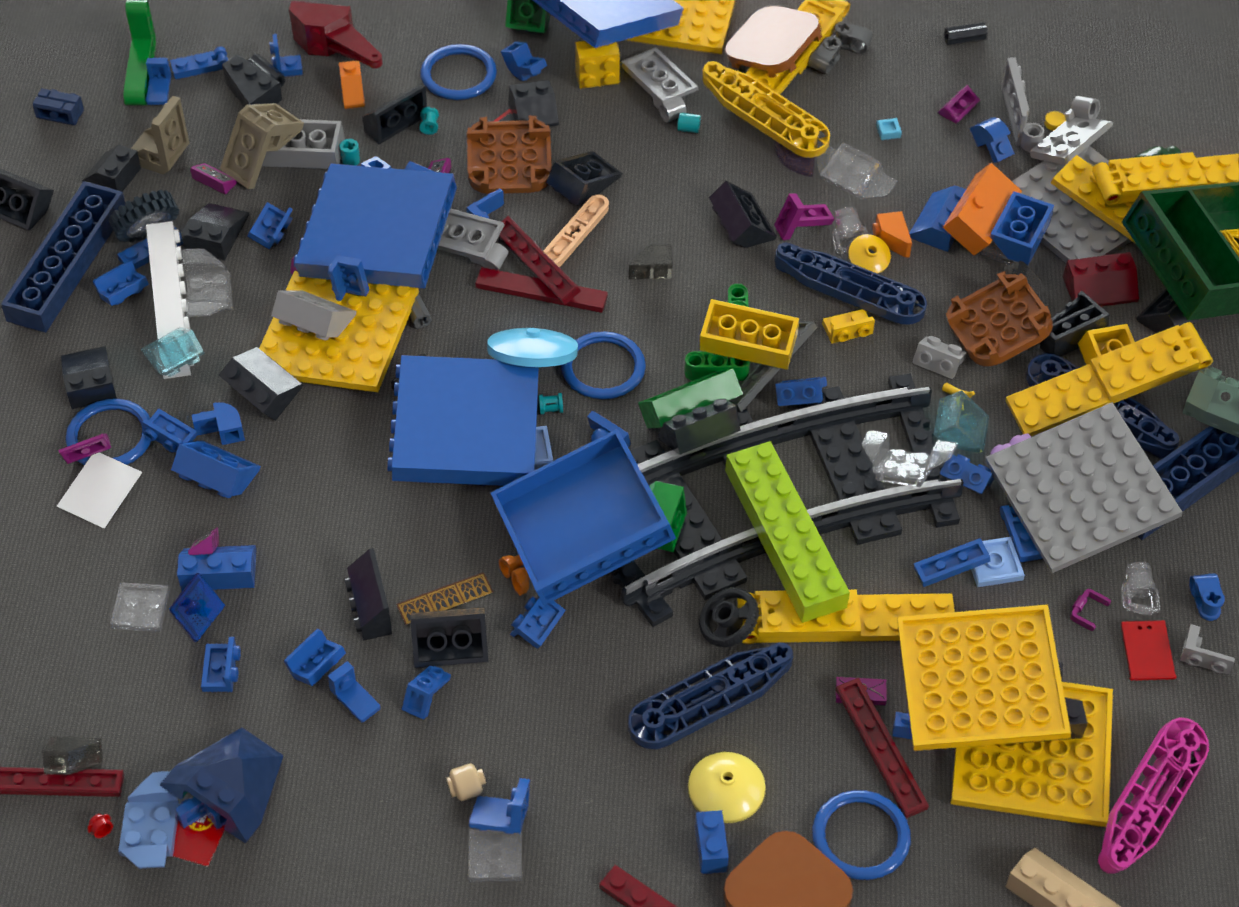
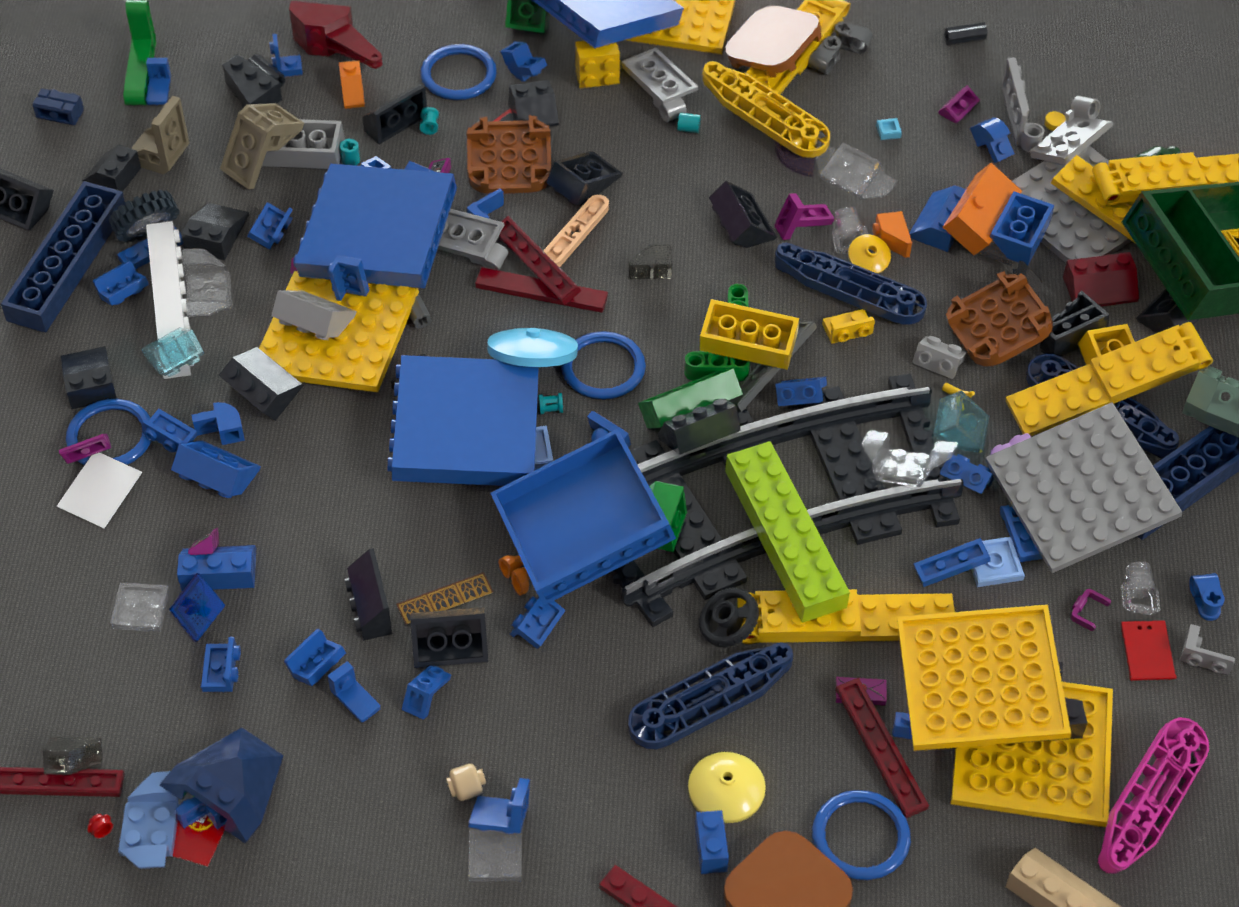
blue plate [170,47,229,79] -> none
magenta slope [190,163,238,195] -> none

